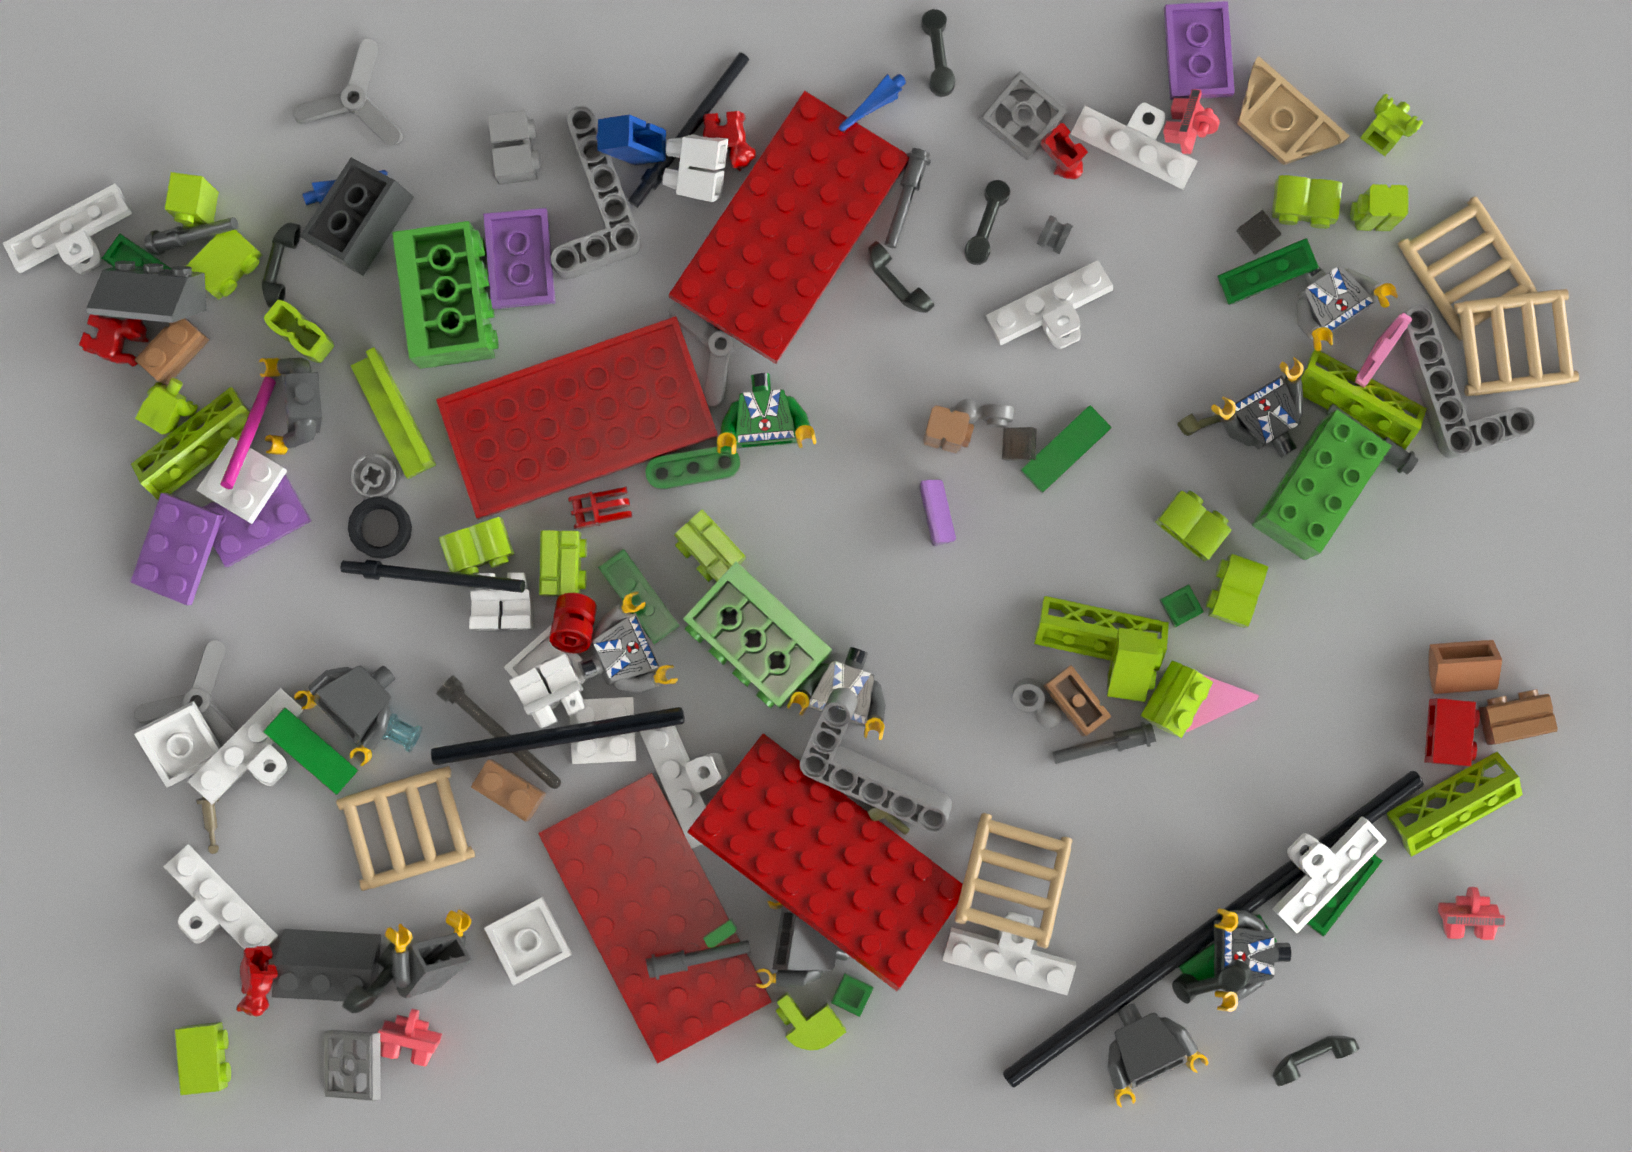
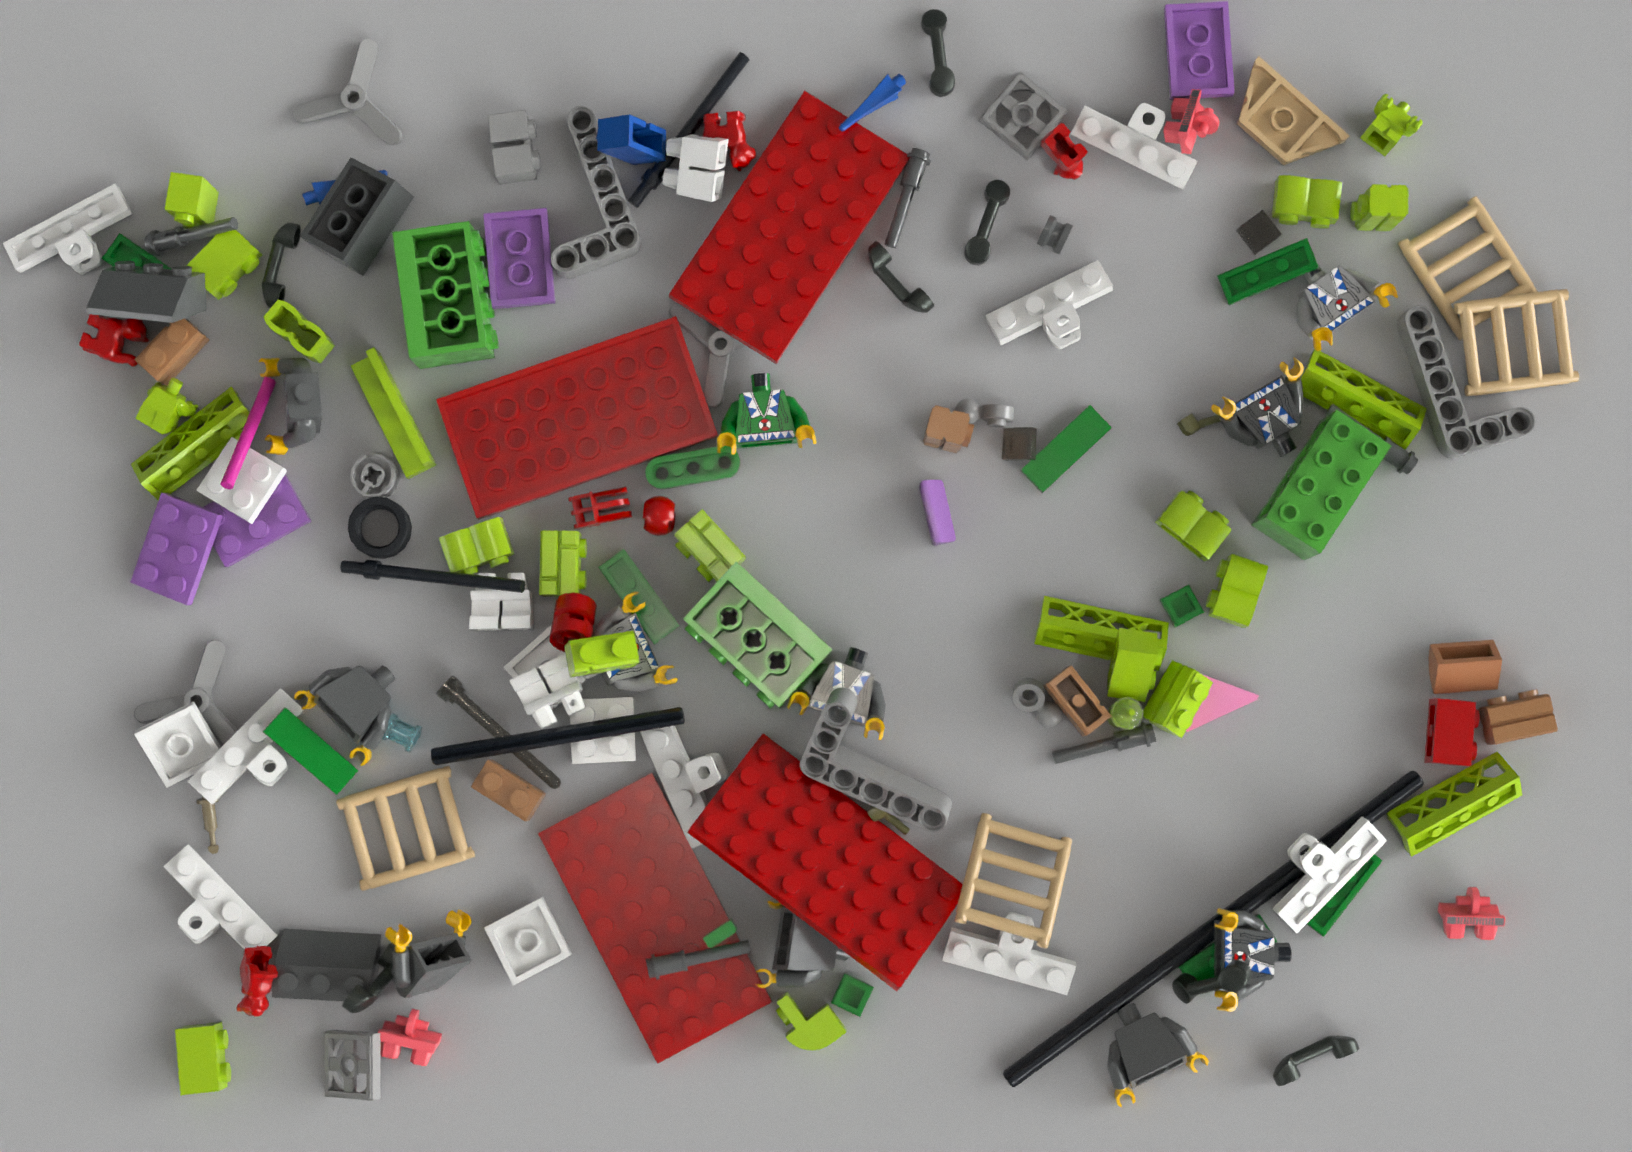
bright pink tile [1355,313,1413,388] -> none
none -> lime brick [564,631,639,678]
none -> red piece [643,496,676,536]
none -> clear piece [1107,697,1143,730]

